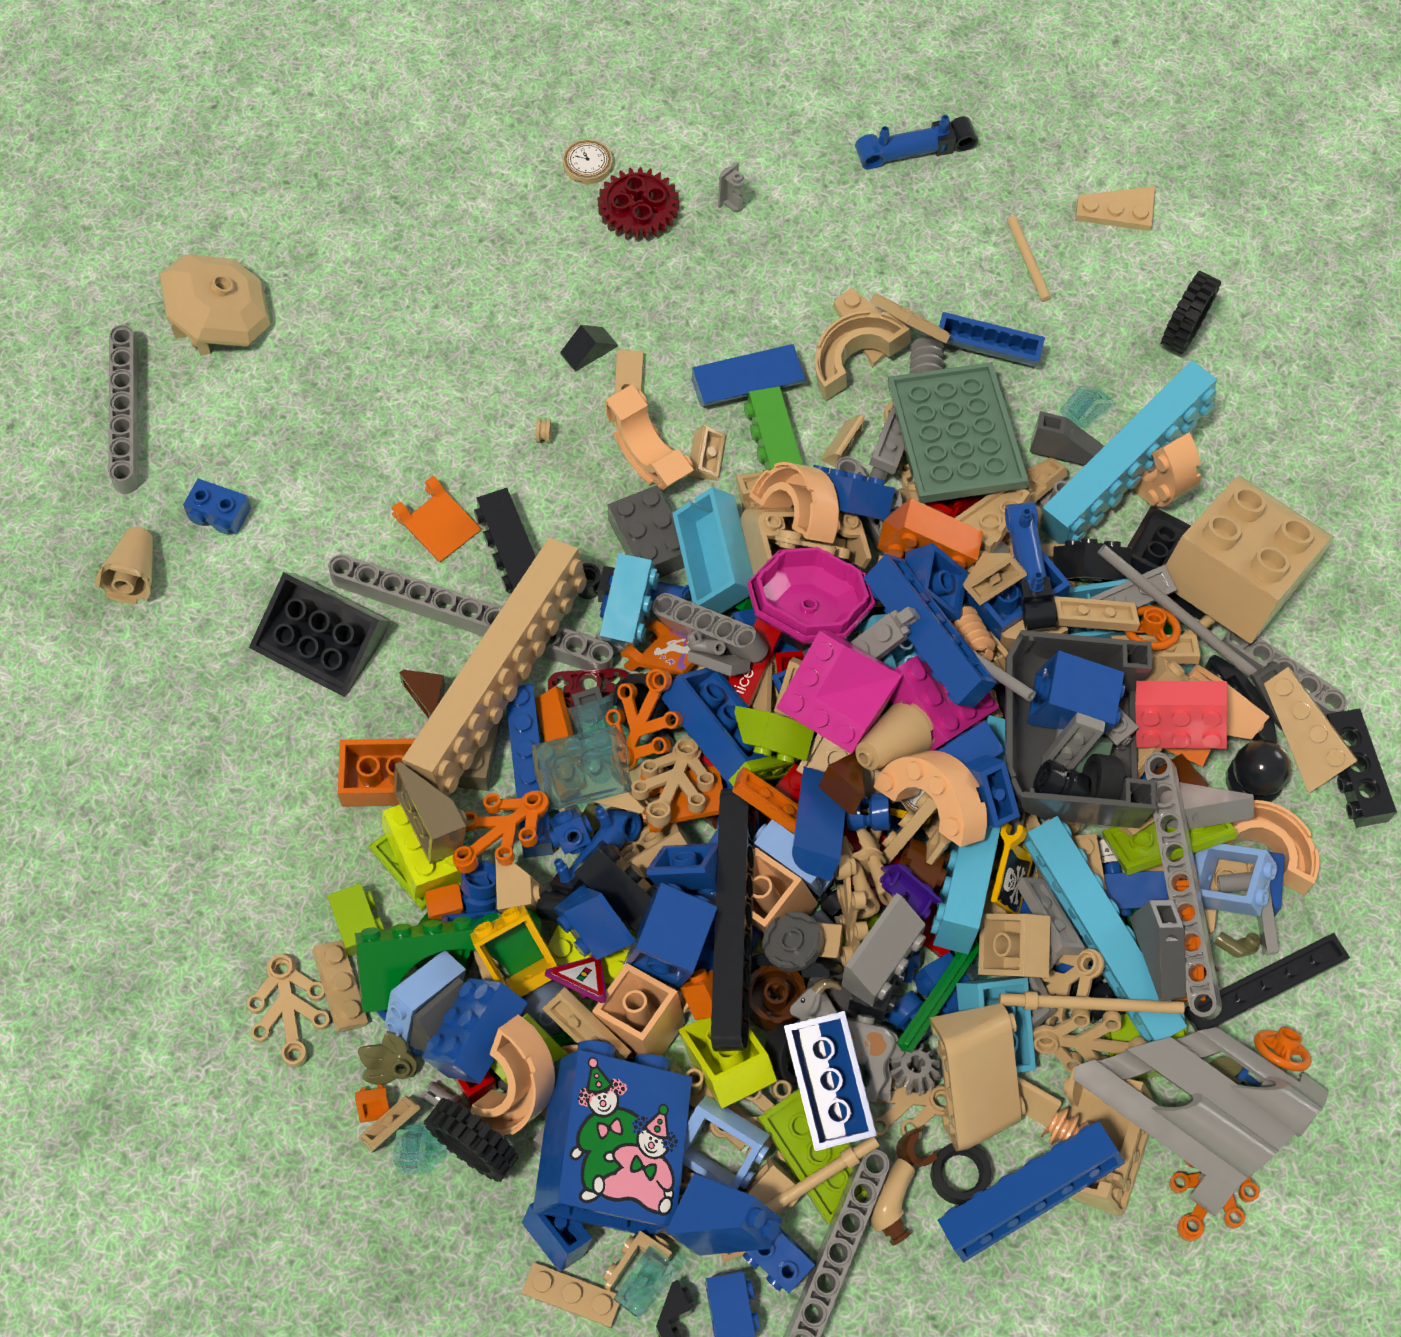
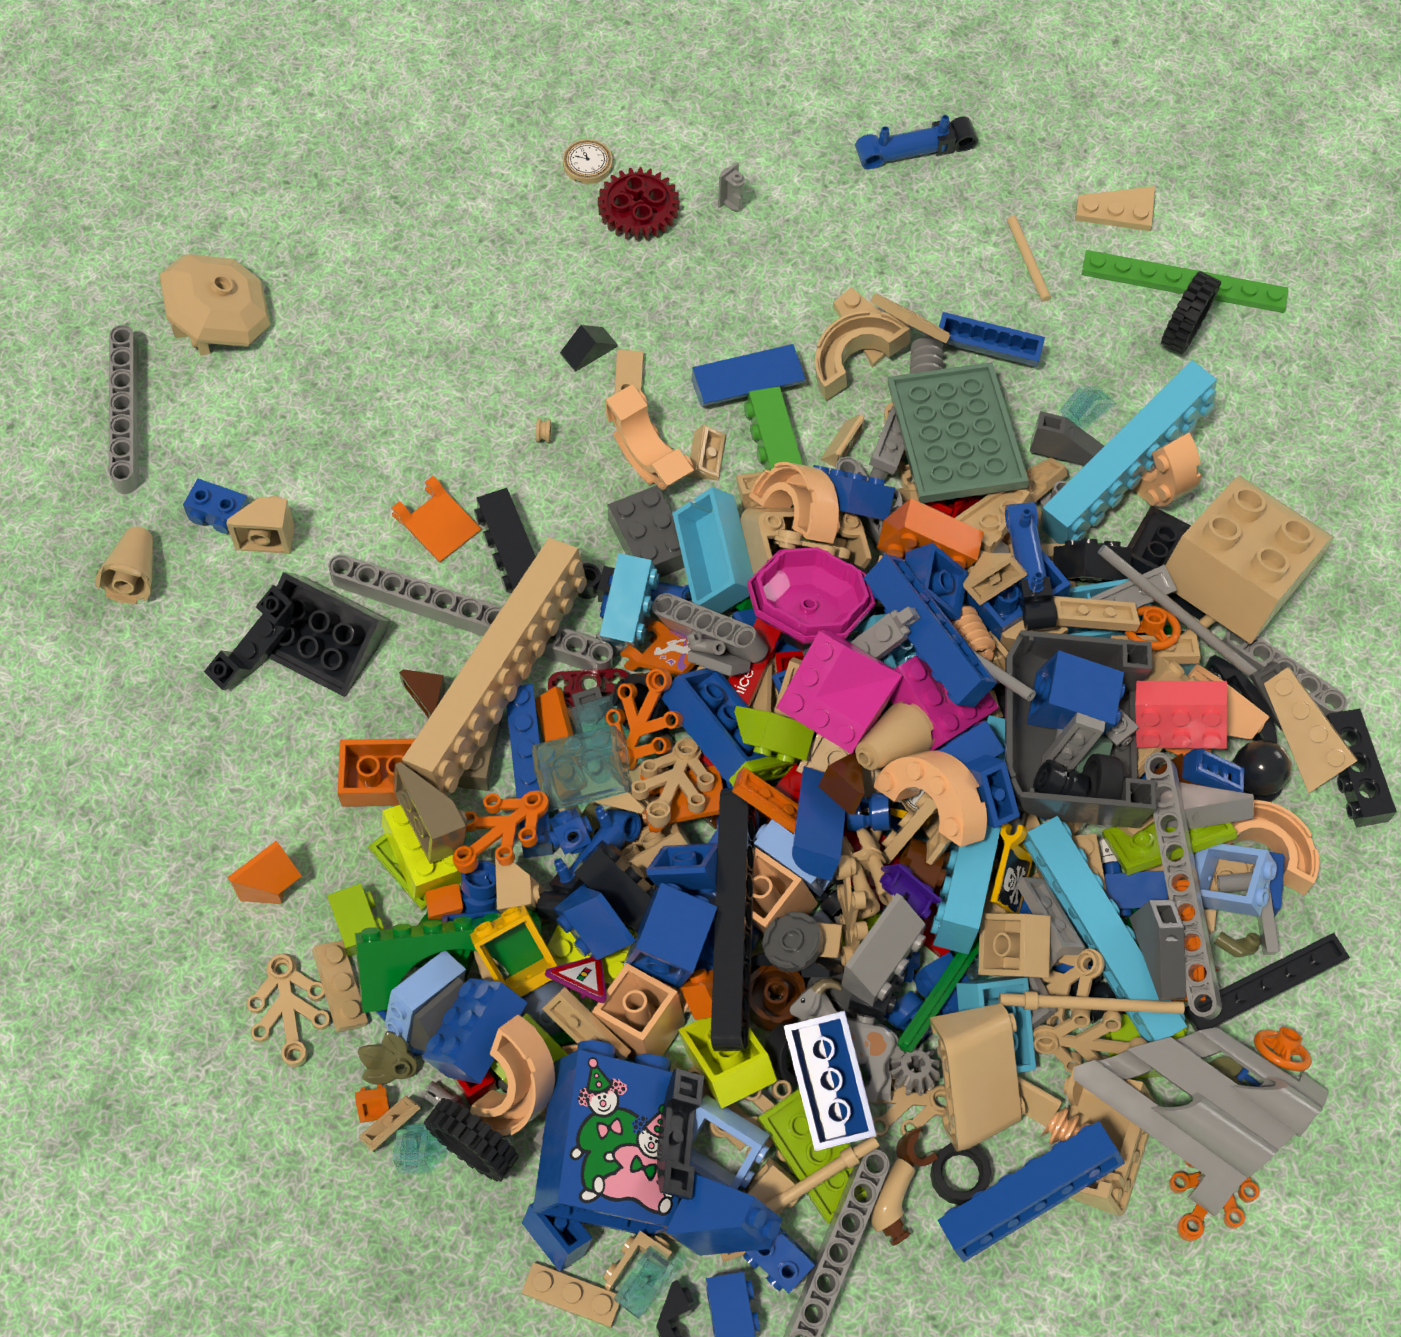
none -> black slope [204,585,294,690]
none -> tan slope [227,496,295,554]
none -> orange slope [227,841,302,904]
none -> black slope [657,1068,704,1200]
none -> bright green plate [1081,250,1288,313]
none -> blue slope [1182,748,1244,793]

